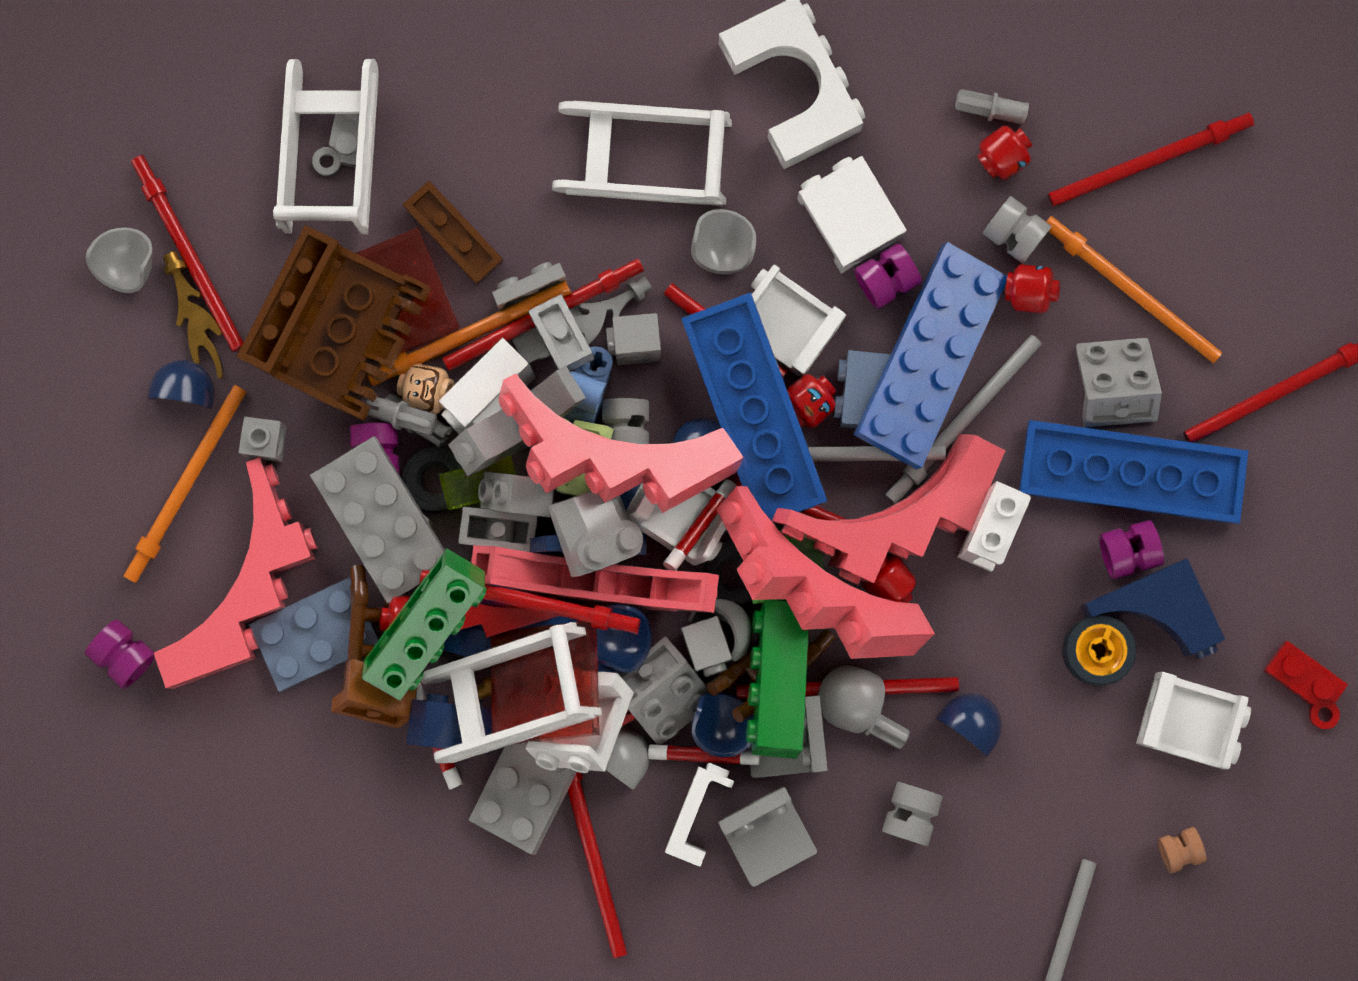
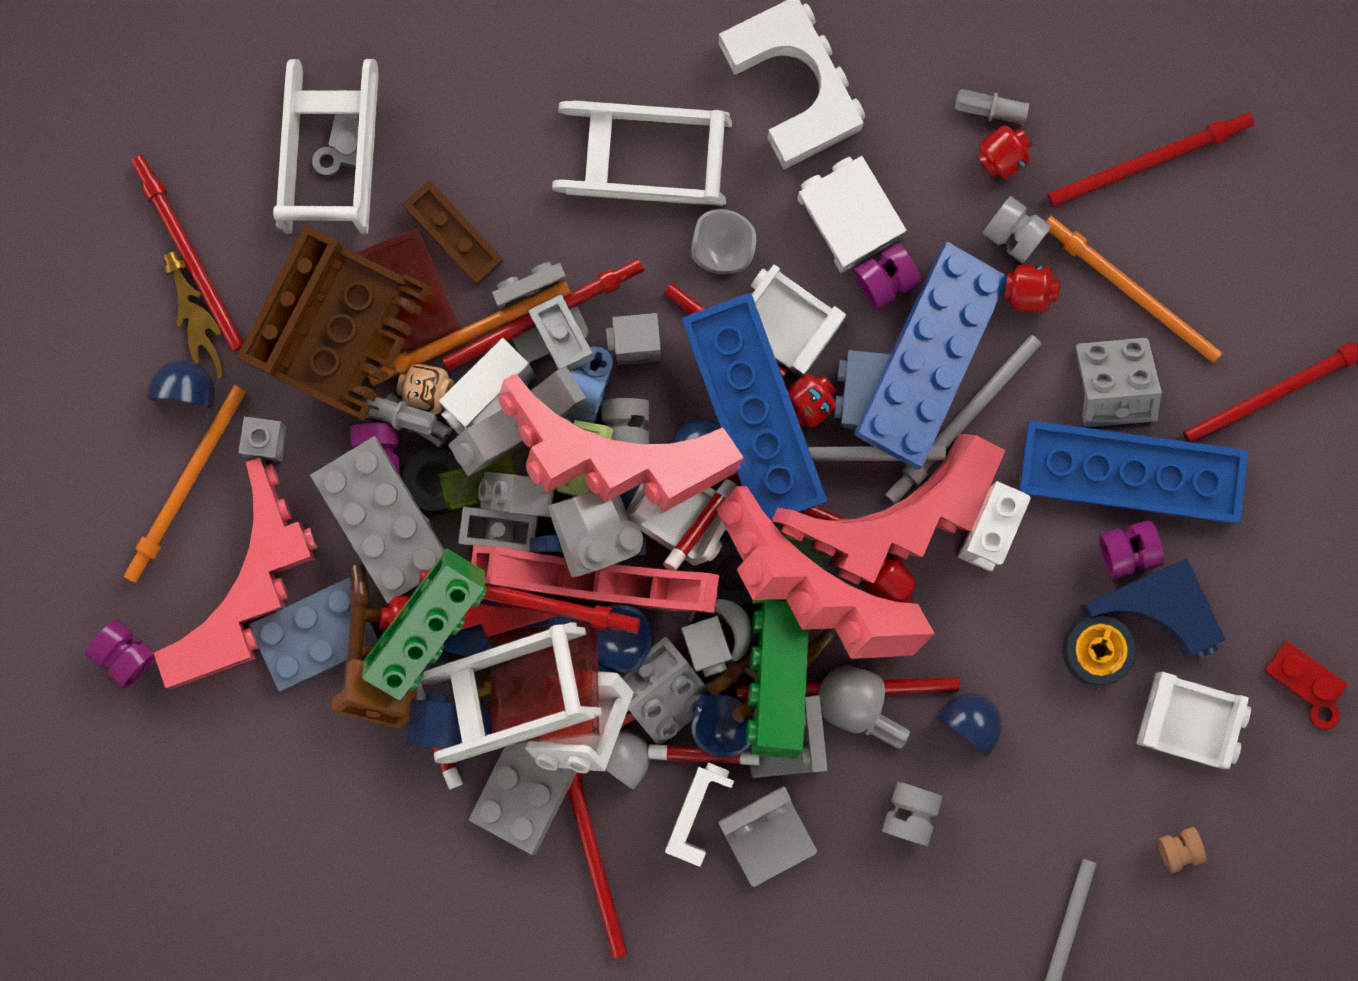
light grey helmet [86,228,153,293] -> none
light grey piece [537,277,652,360] -> none

